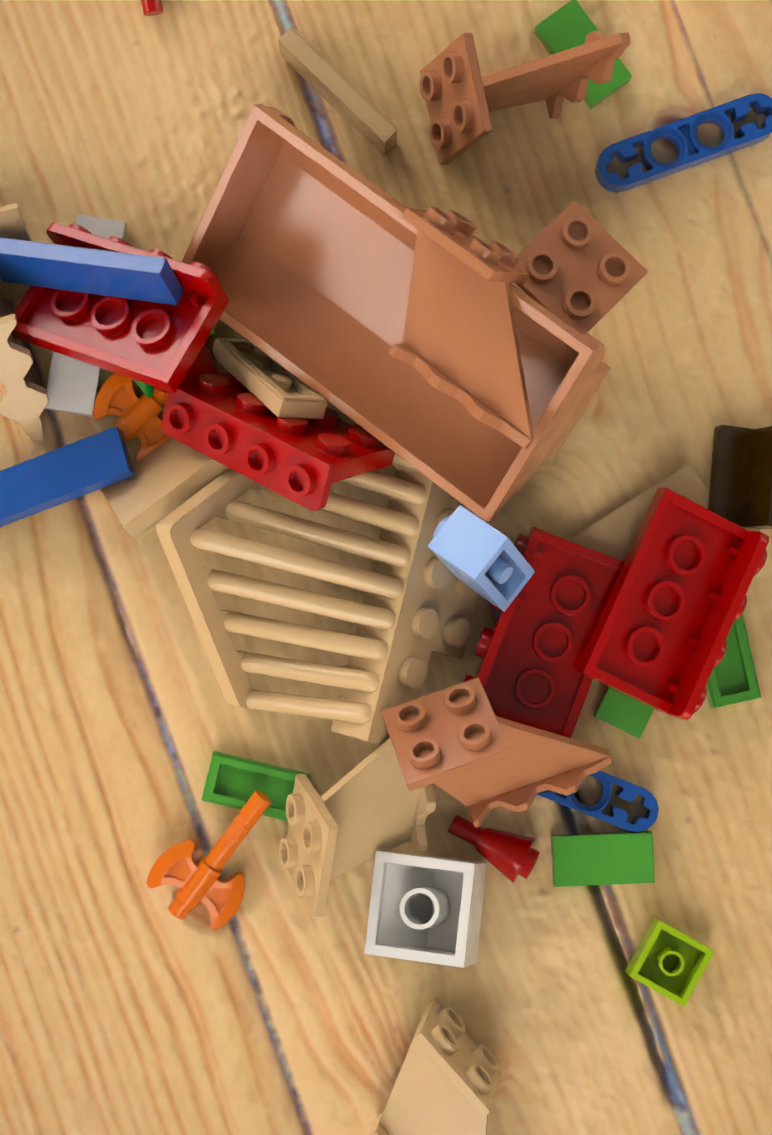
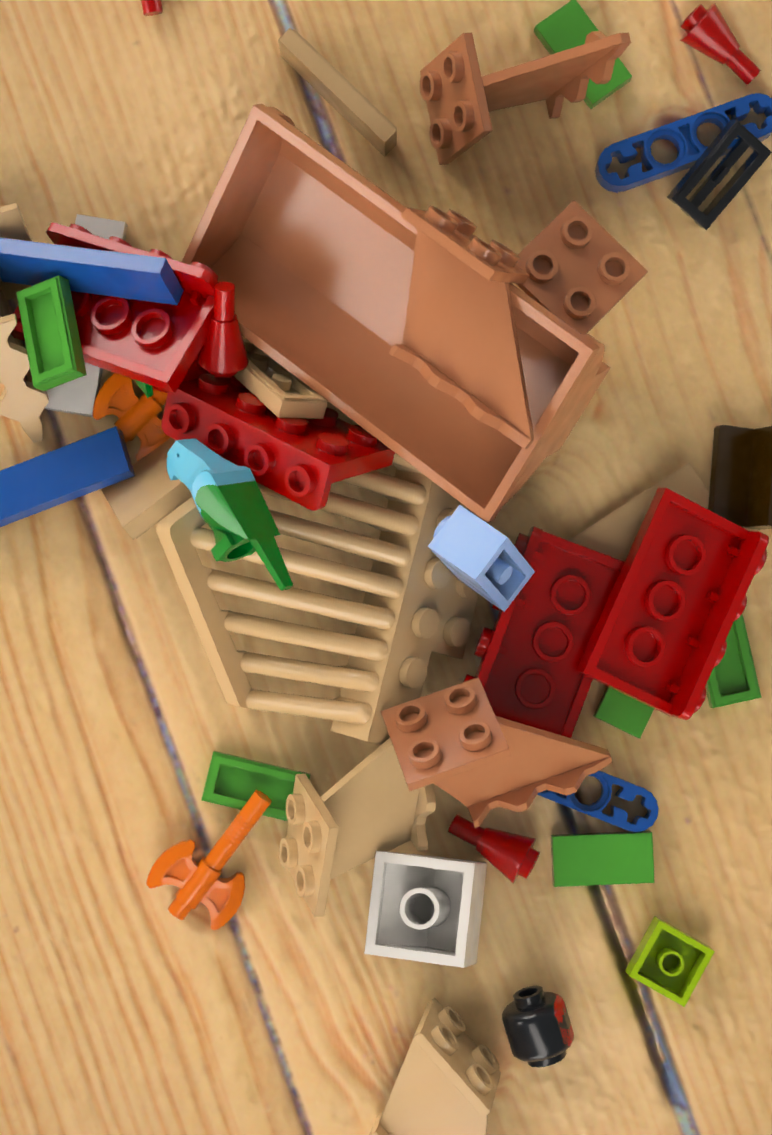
none -> bright green tile [16,275,87,391]
none -> green animal [166,438,293,591]
none -> red cone [197,282,249,378]
none -> black head [502,986,574,1068]
none -> black tile [667,119,772,230]
none -> red cone [680,3,761,85]

